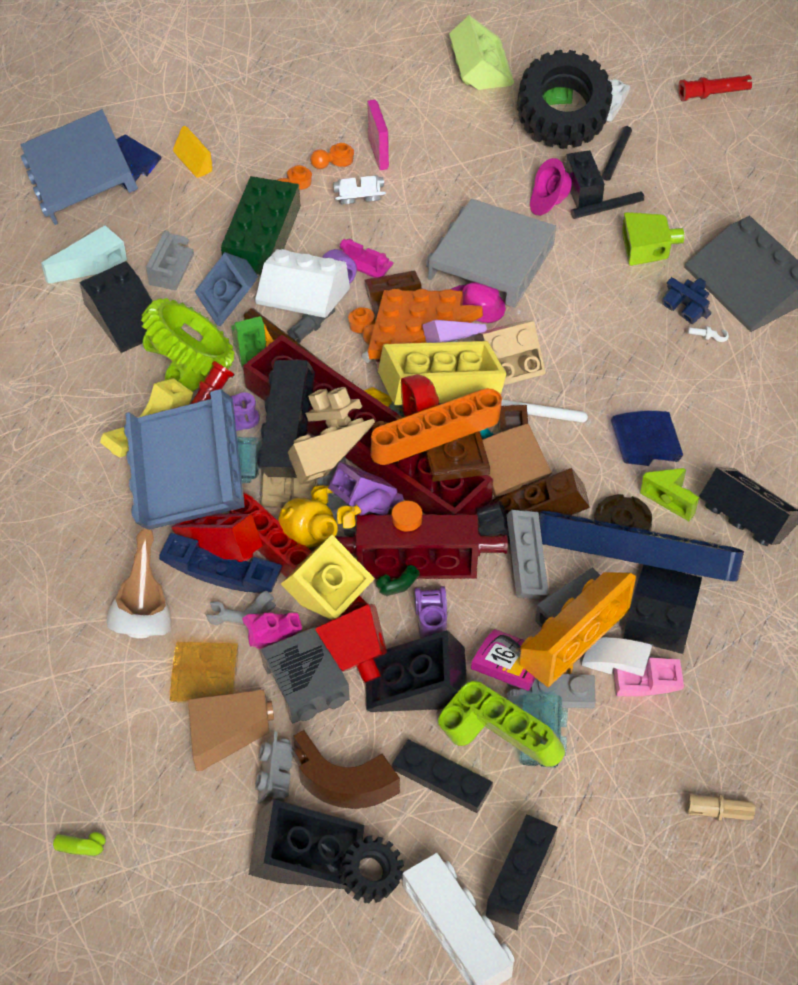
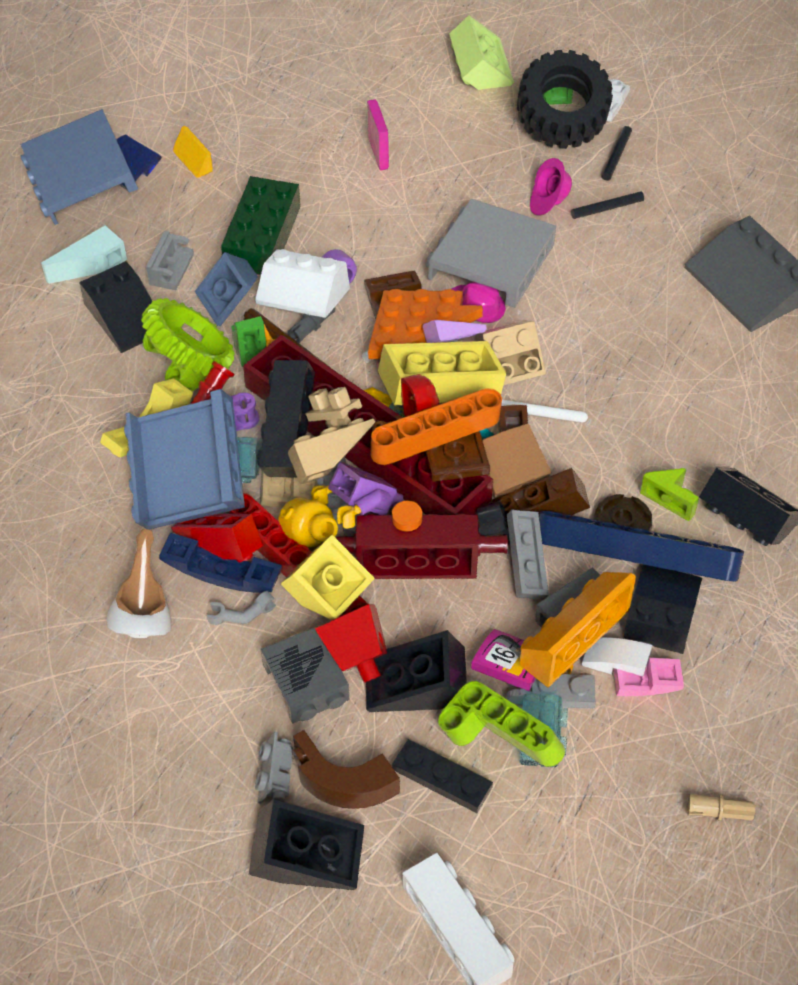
lime arm [53,832,106,856] -> none
clear yellow slope [169,642,239,703] -> none
medium nougat slope [188,690,274,771] -> none
dark pink hips [242,613,302,649] -> none
orange plate [277,165,312,190] -> none
orange plate [310,143,354,169] -> none
hinge [333,175,386,204] -> none
black tyre [338,835,404,903] -> none
dark pink hinge [340,238,394,278] -> none
orange plate [348,307,376,345] -> none
dark green arm [376,565,420,596] -> none
medium lavender piece [414,586,447,638] -> none
black brick [486,814,558,931] -> none
black brick [565,150,605,208] -> none
clear blue slope [611,411,683,466] -> none
lime torso [622,212,684,266] -> none
dark blue hips [662,277,712,324] -> none
red pin [678,75,752,101] -> none
white hand [687,326,729,342] -> none

